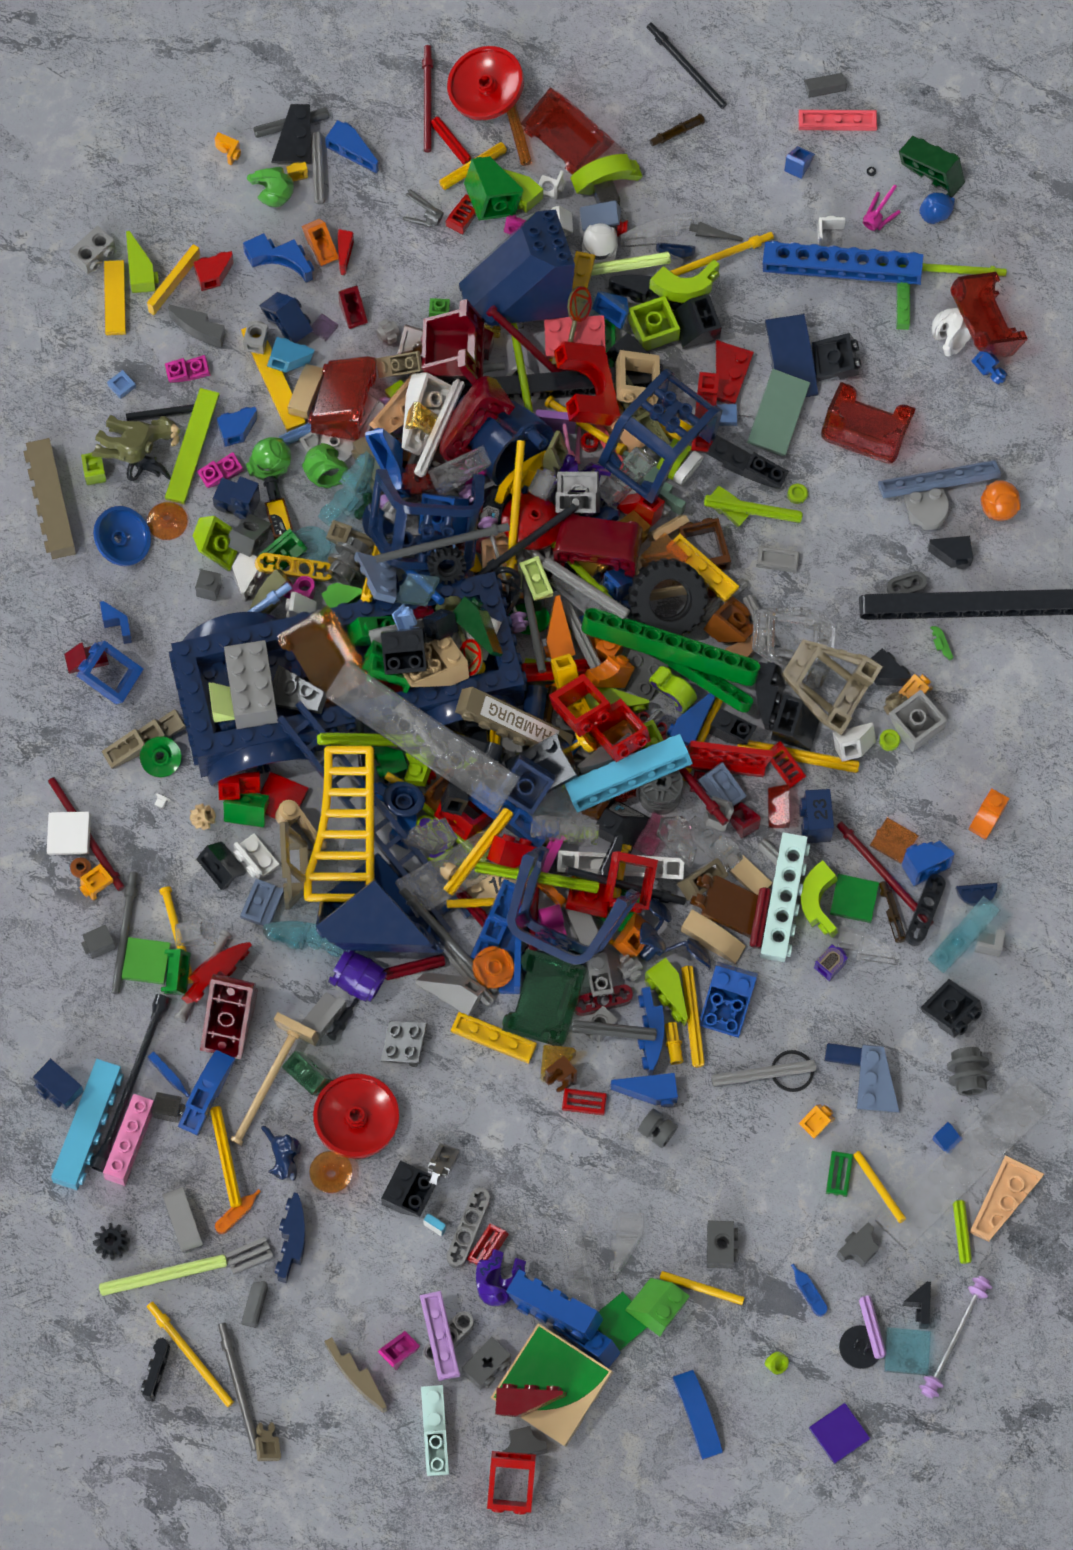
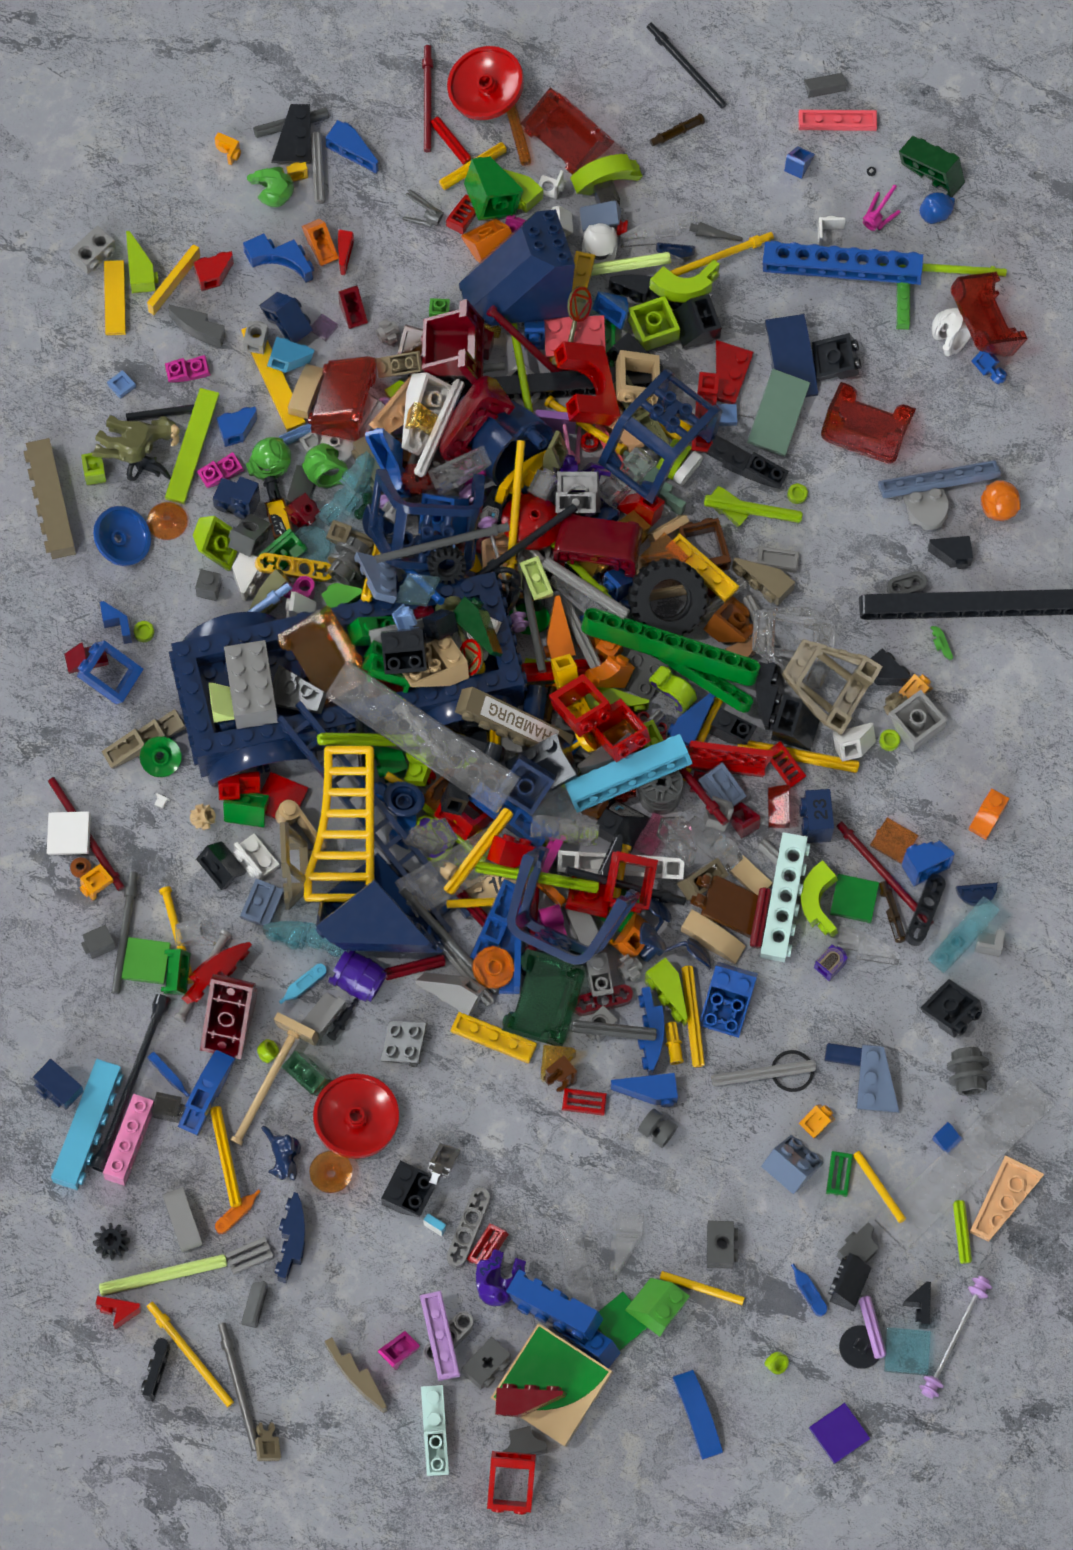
none -> red slope [95,1296,142,1329]
none -> lime tile [133,621,154,642]
none -> lime tile [257,1039,279,1063]
none -> medium azure piece [279,964,327,1004]
none -> dark red brick [284,493,320,528]
none -> dark grey slope [286,465,314,505]
none -> orange slope [461,218,512,262]
none -> blue slope [524,320,545,350]
none -> dark tan slope [732,557,795,606]
none -> sand blue slope [761,1135,824,1194]
none -> black slope [828,1252,871,1312]

